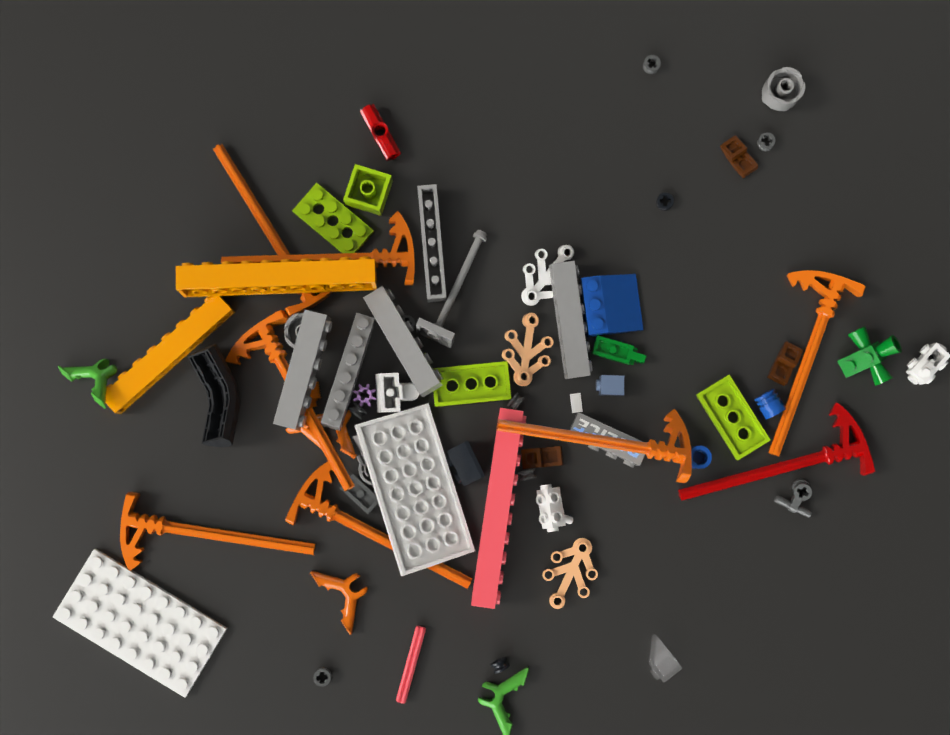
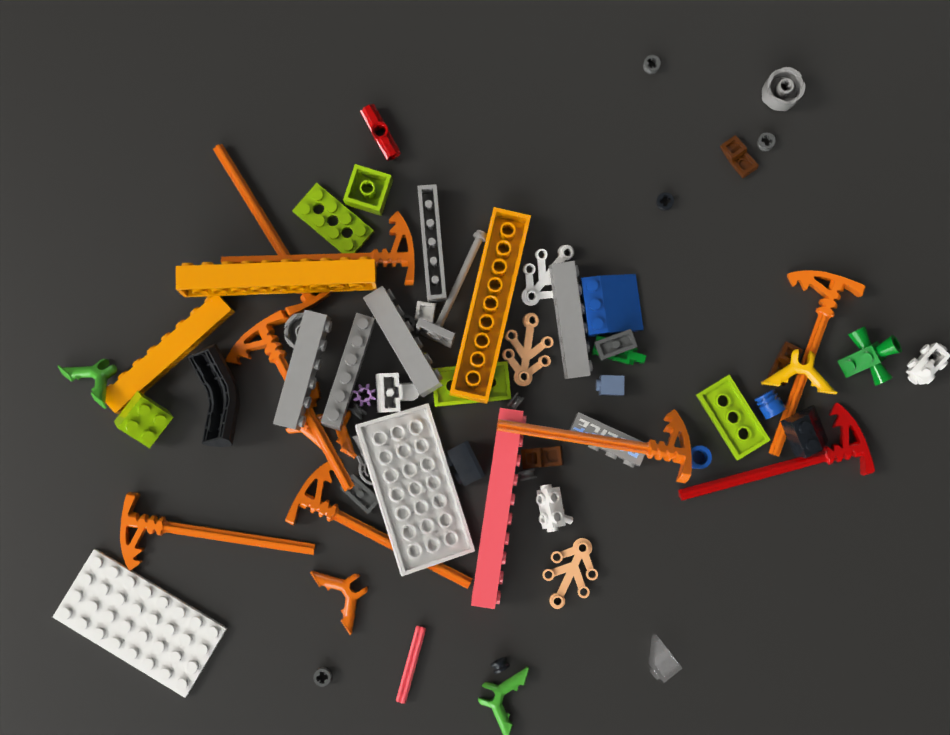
white sticker [570,393,583,413] -> none
dark grey piece [774,479,812,518] -> none
none -> lime brick [114,391,173,448]
none -> white tile [414,301,436,323]
none -> light orange brick [450,207,531,404]
none -> dark grey plate [594,329,638,361]
none -> yellow piece [761,349,838,395]
none -> black slope [780,405,828,458]

